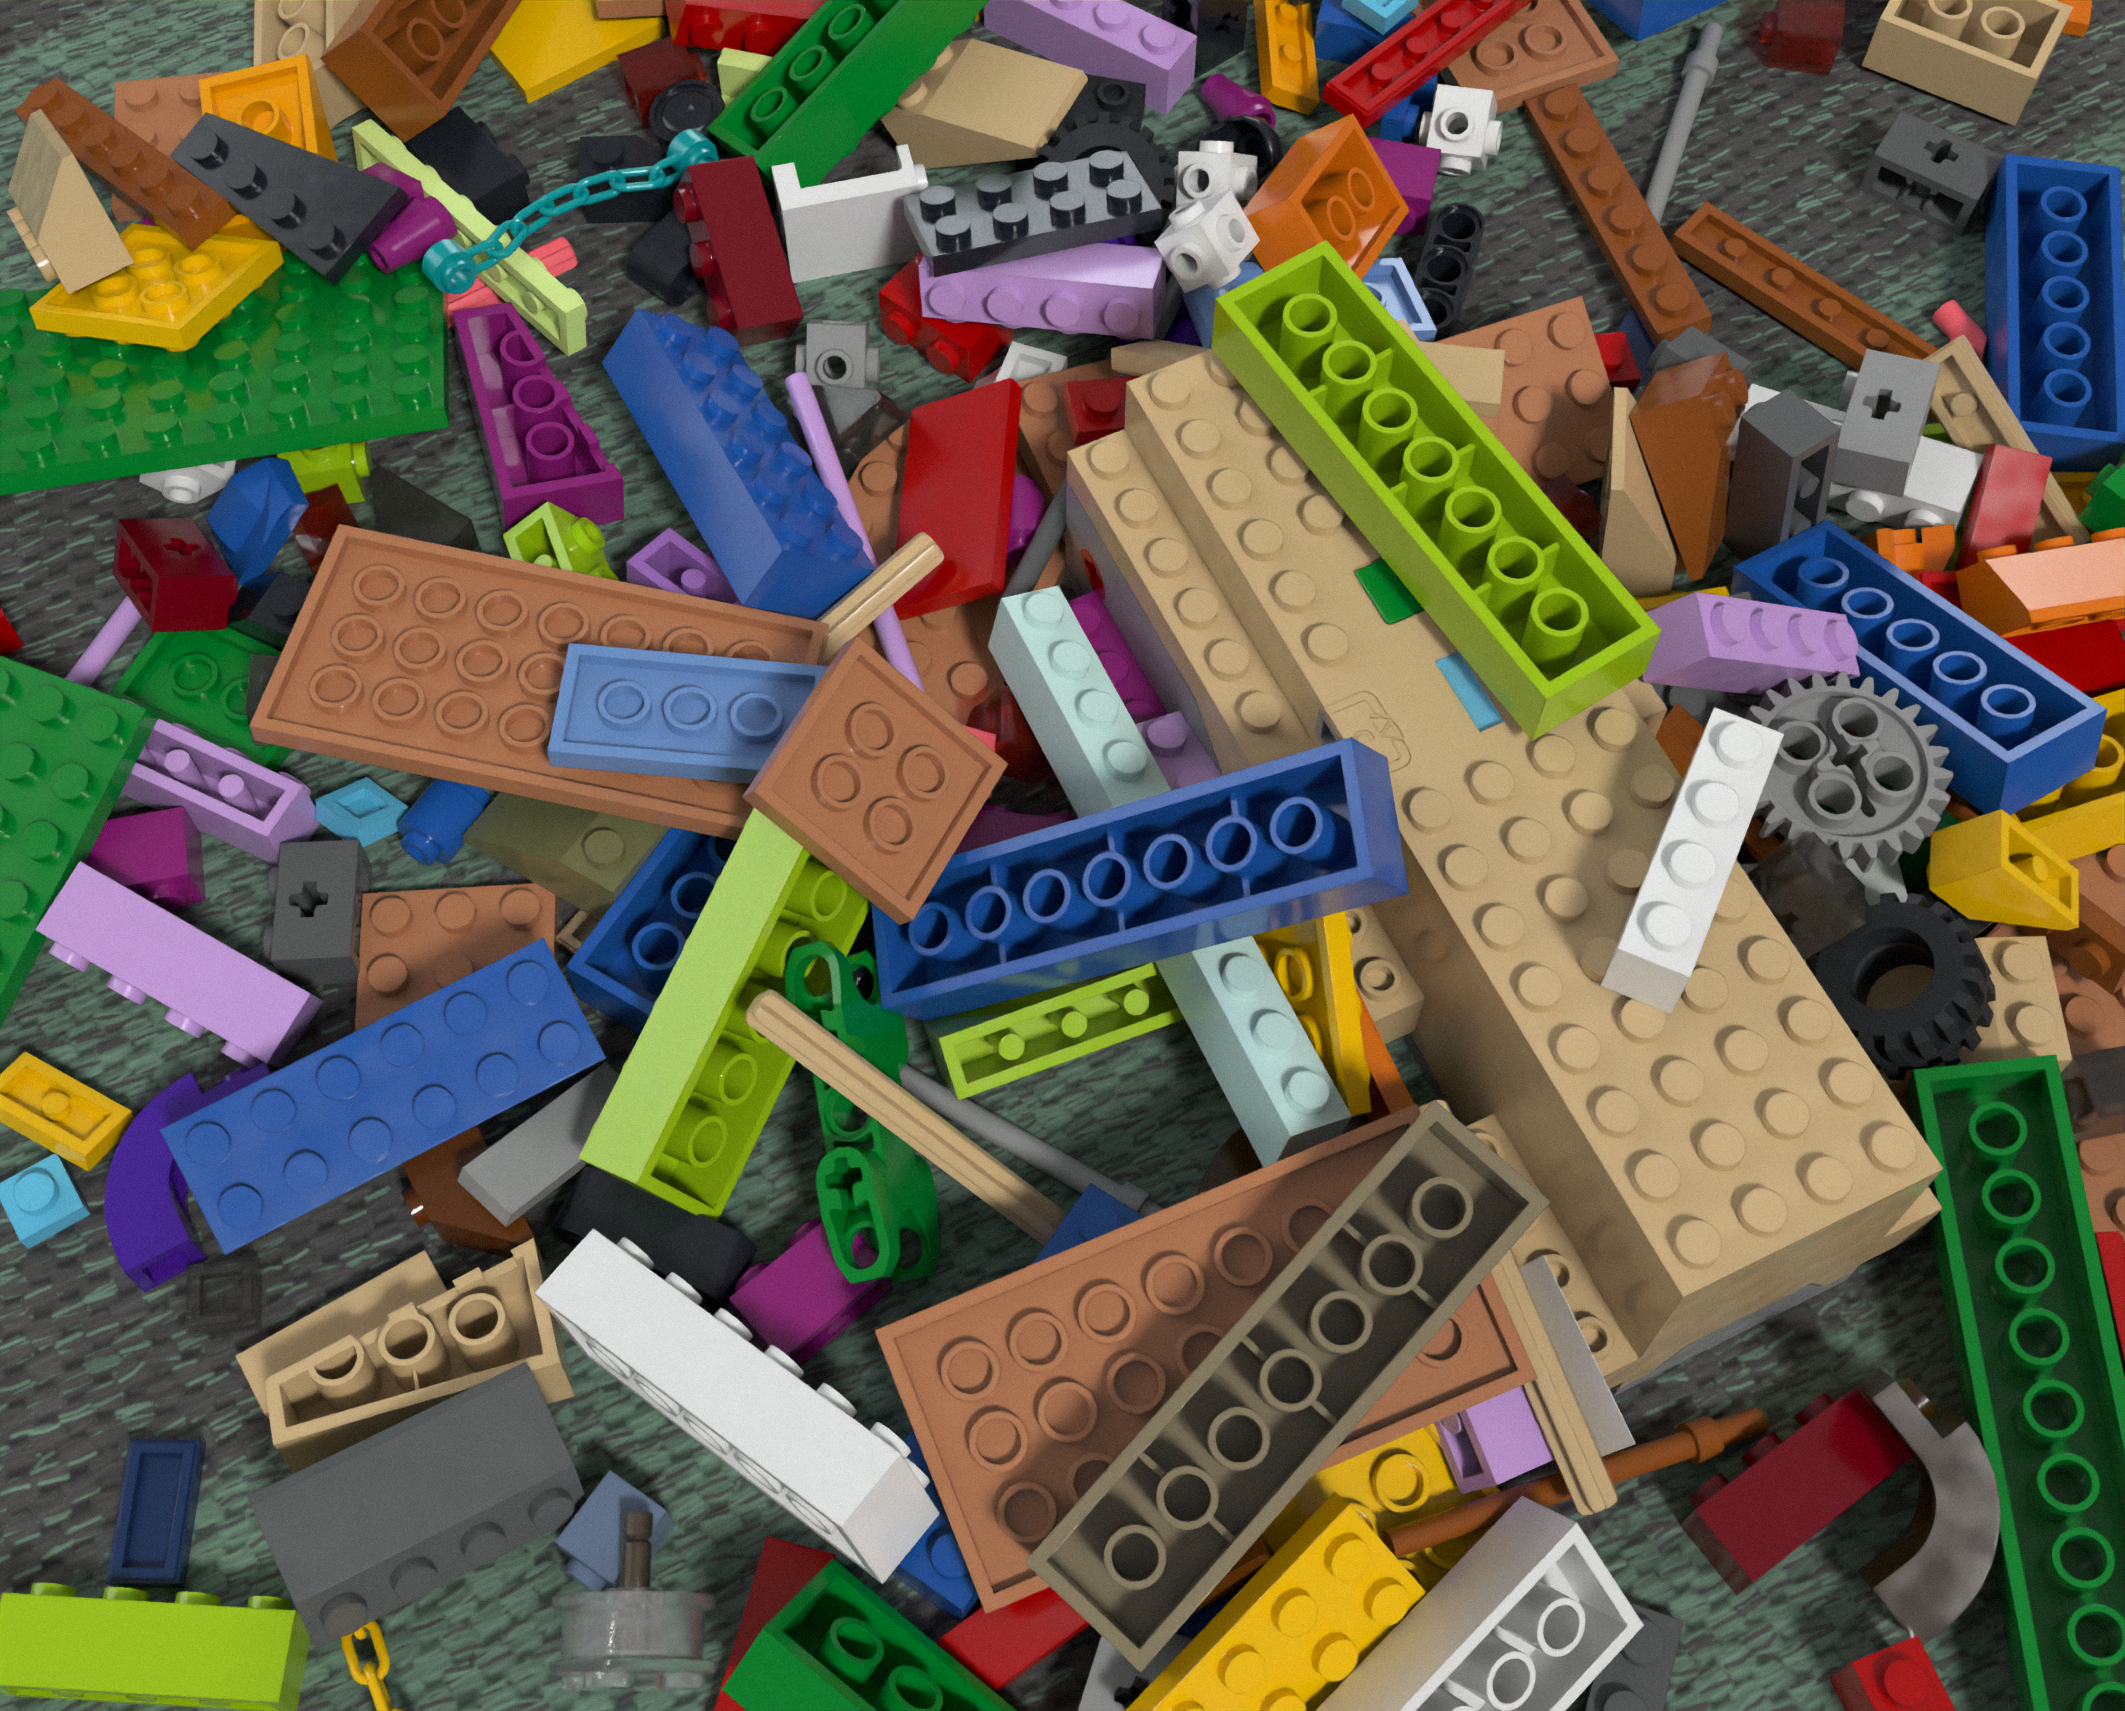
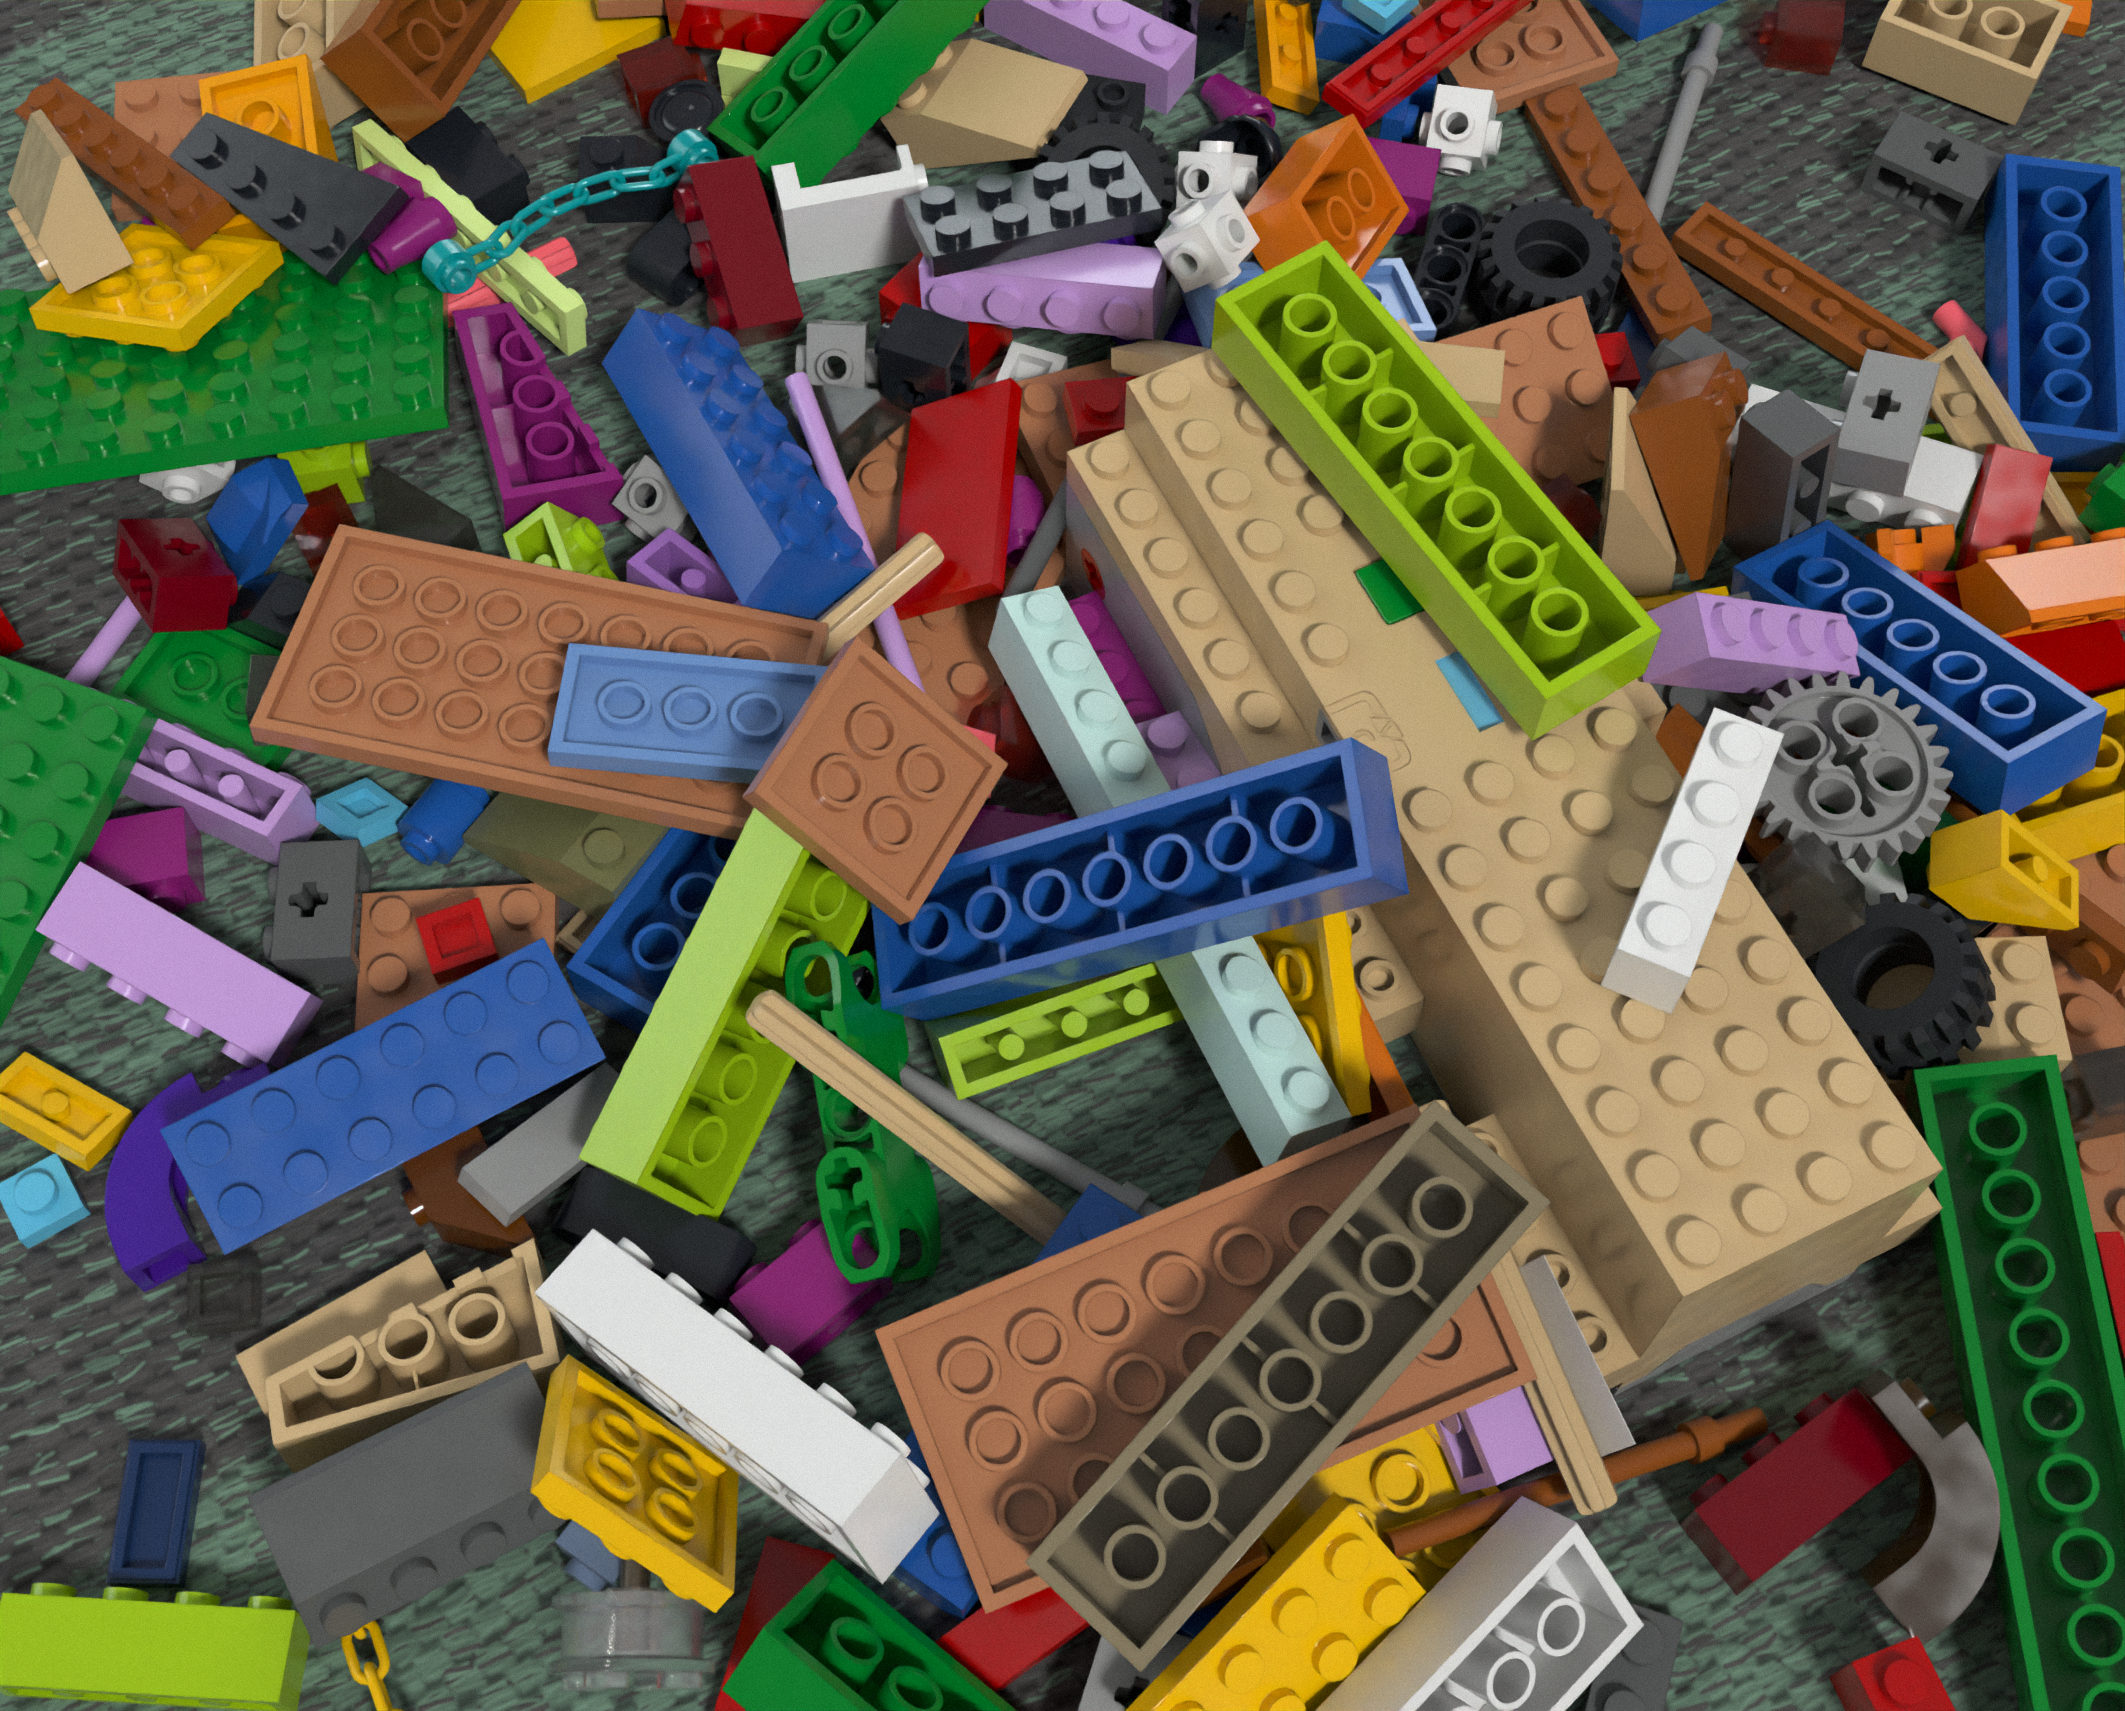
none -> red plate [415,897,500,985]
none -> yellow plate [530,1354,739,1613]
none -> light grey brick [612,454,701,545]
none -> black brick [874,302,971,416]
none -> black tyre [1469,196,1623,334]

